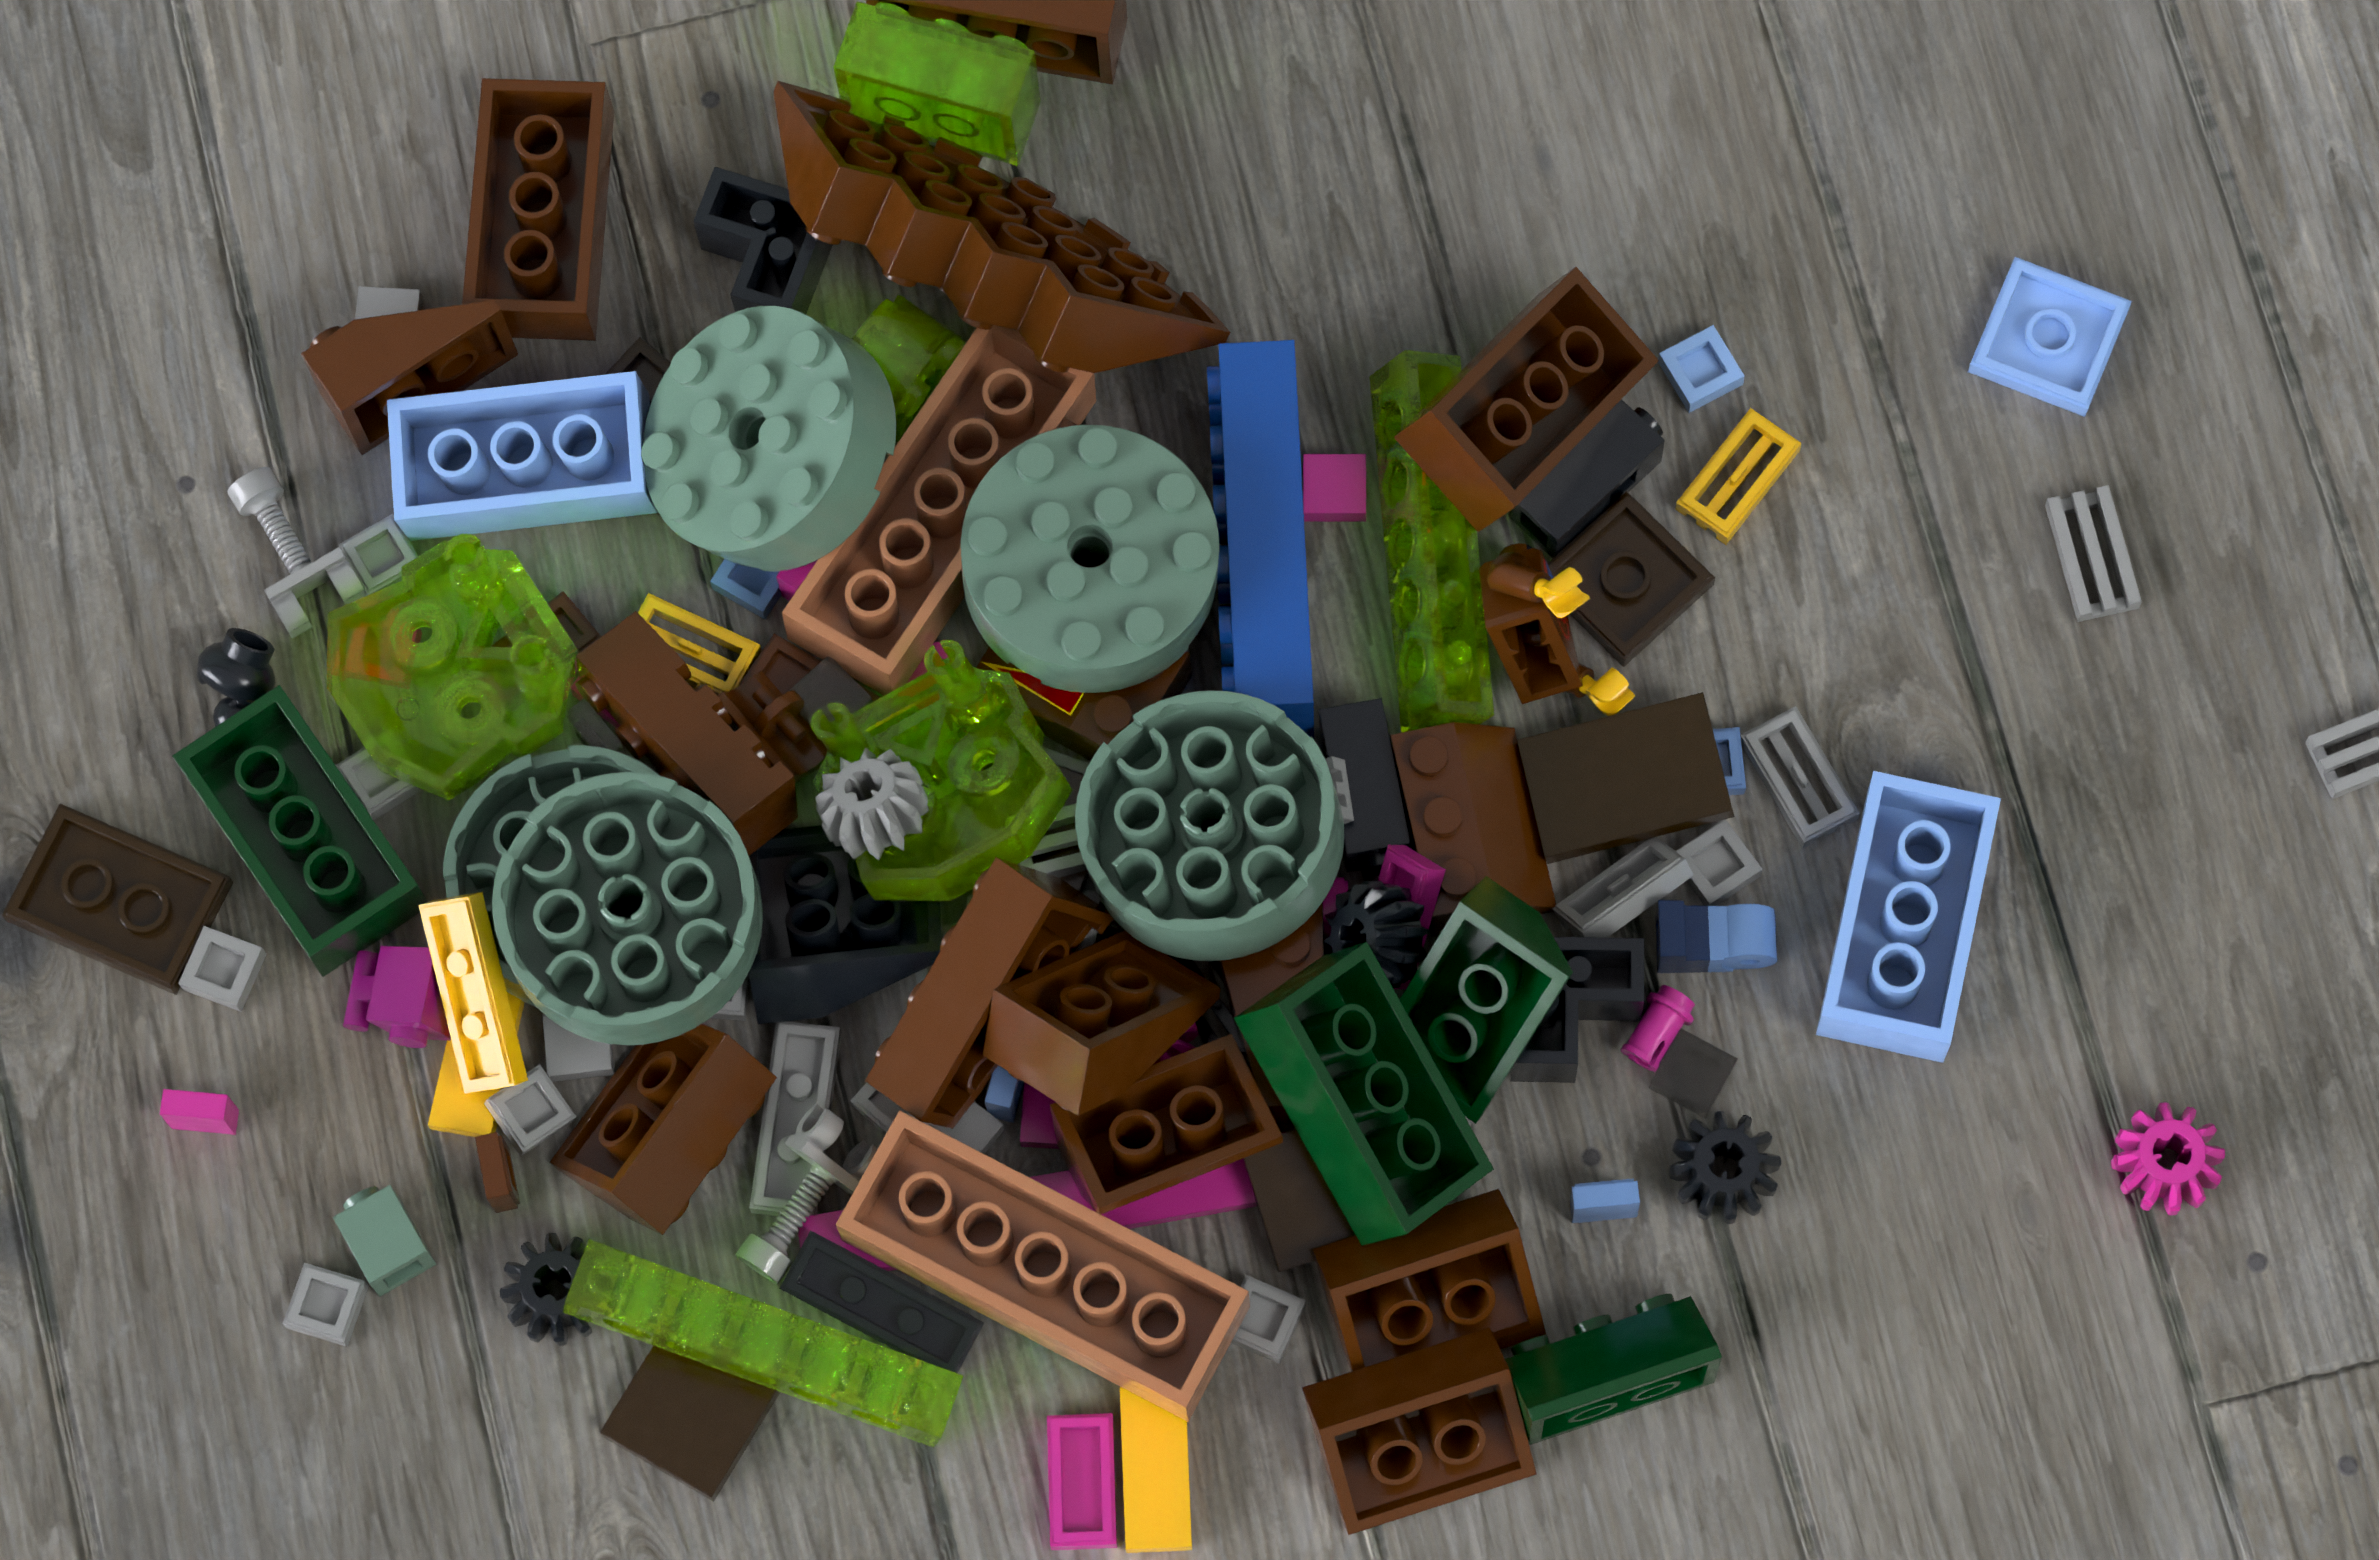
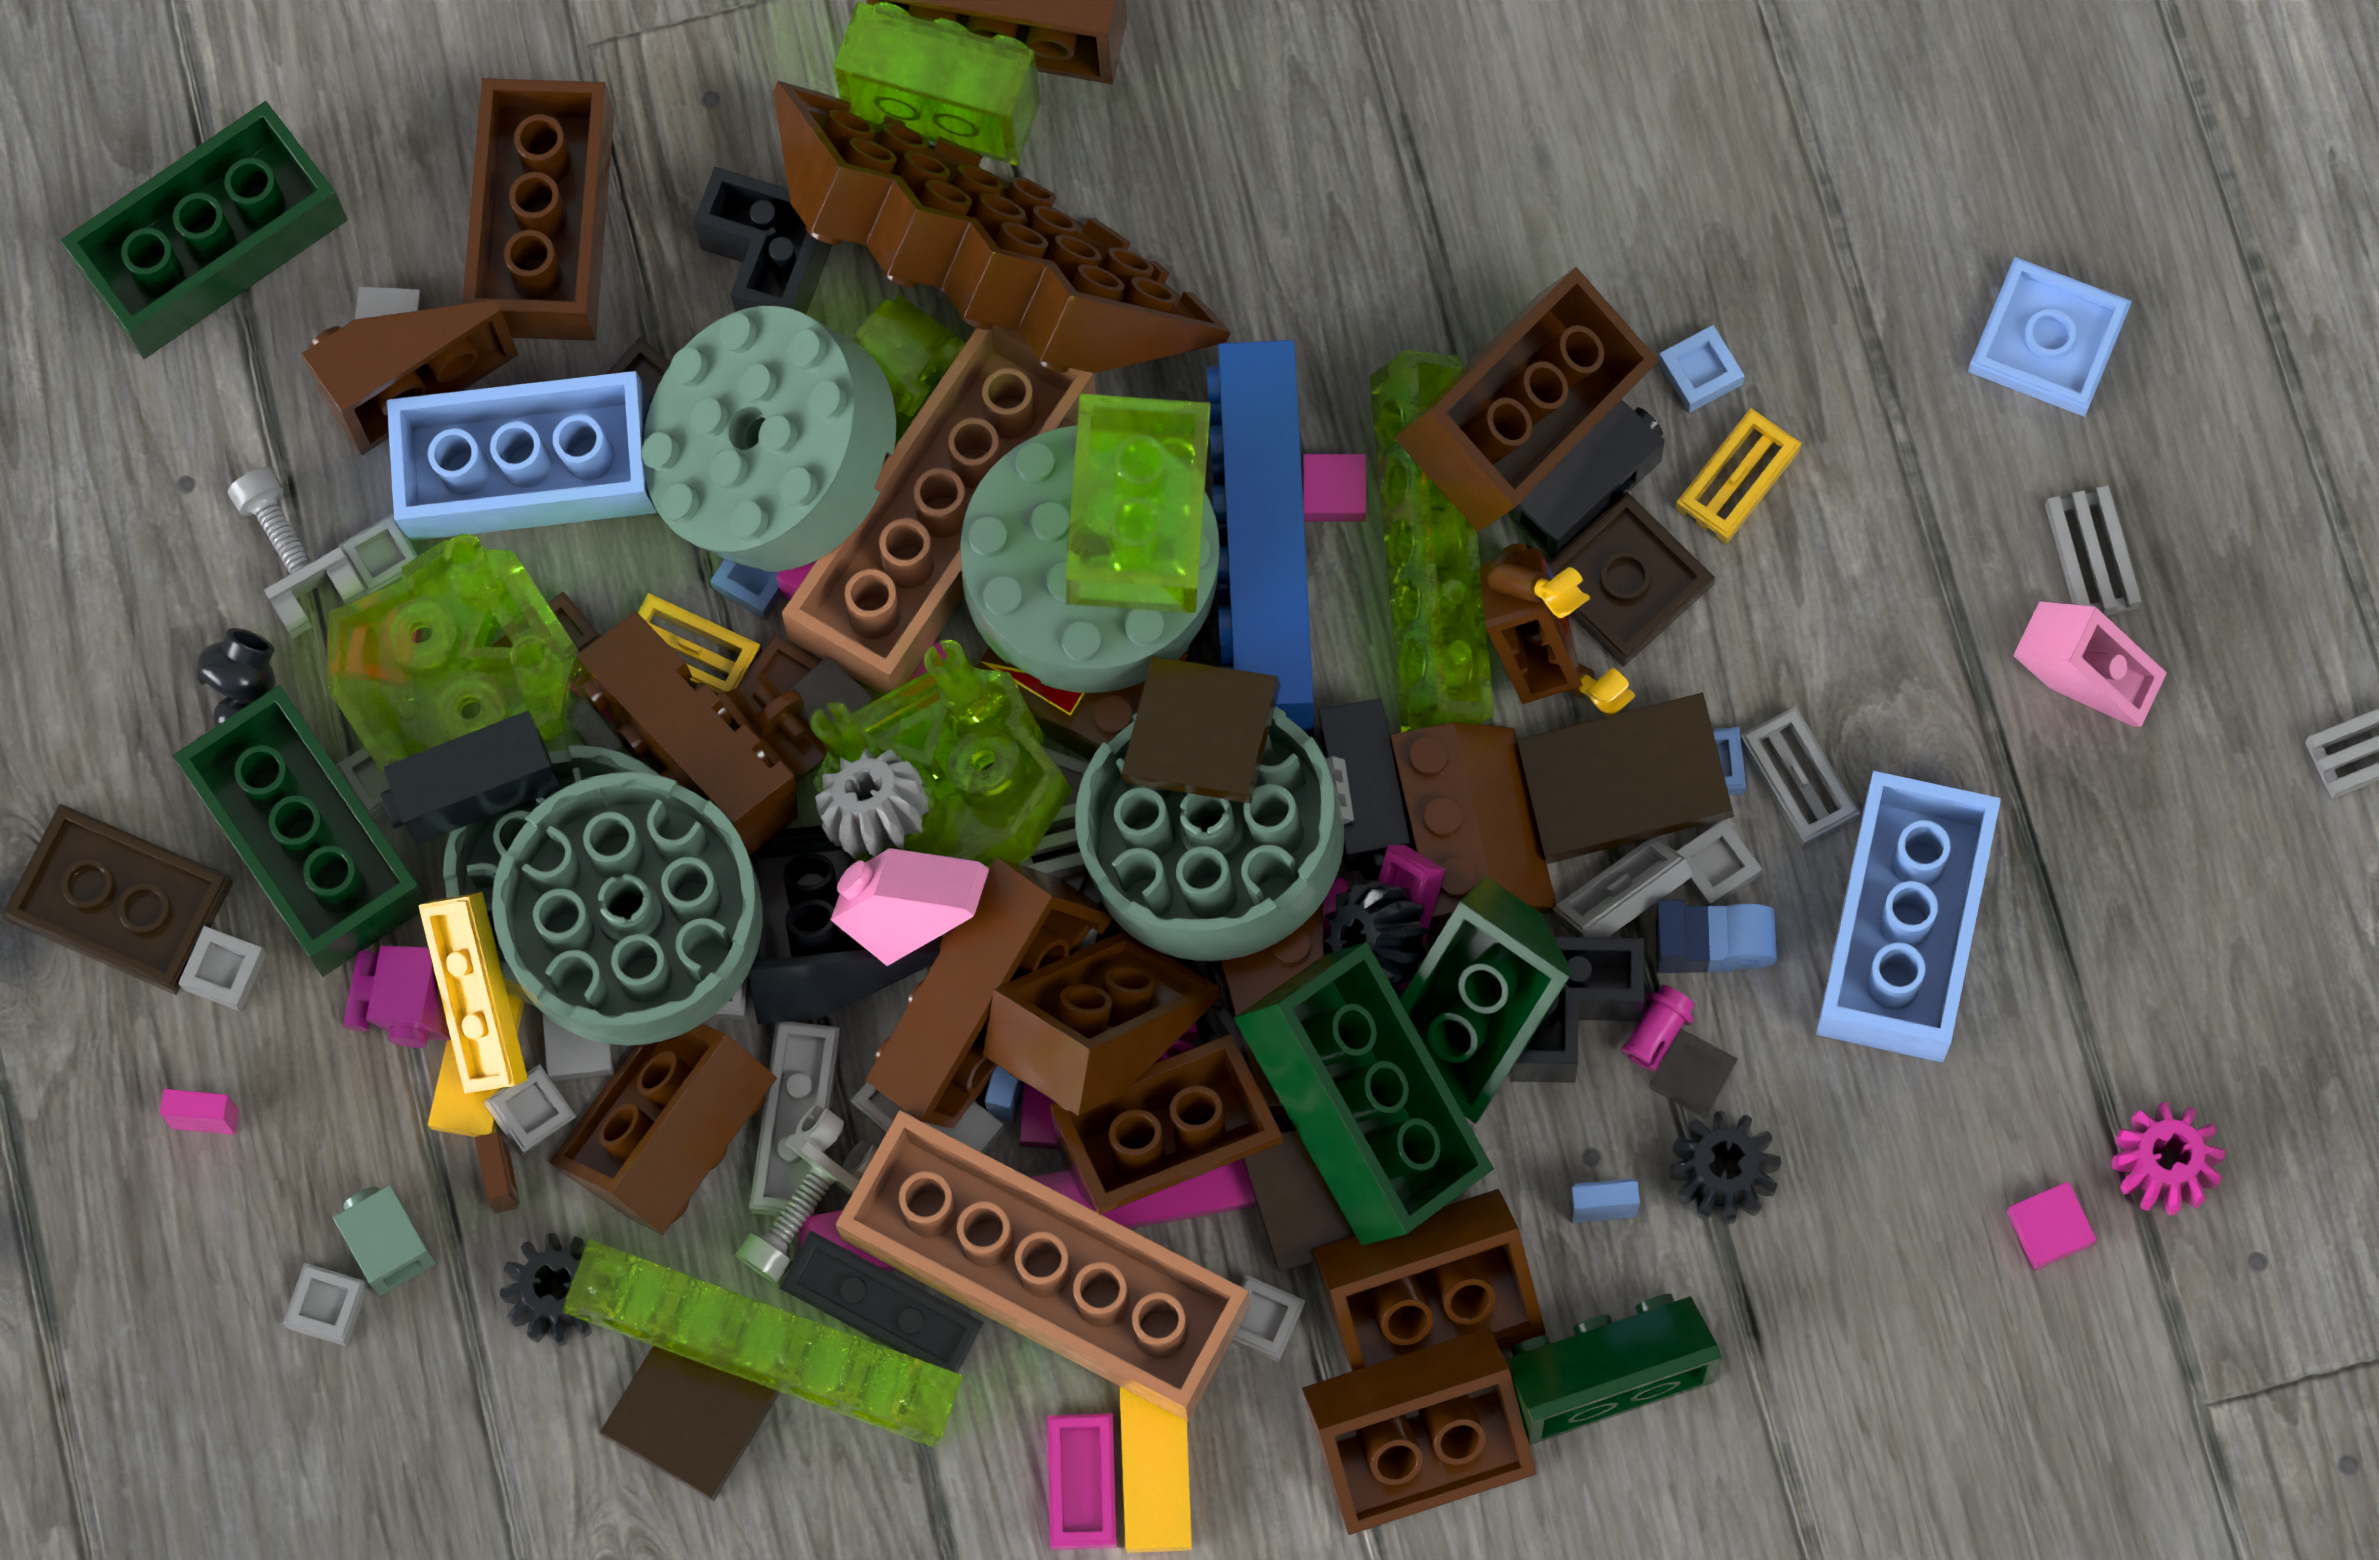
none -> dark green brick [60,101,348,359]
none -> black brick [380,710,561,845]
none -> bright pink slope [831,848,989,966]
none -> clear neon green brick [1066,394,1210,613]
none -> dark brown tile [1121,656,1281,804]
none -> dark pink tile [2007,1181,2097,1271]
none -> bright pink slope [2013,601,2167,727]

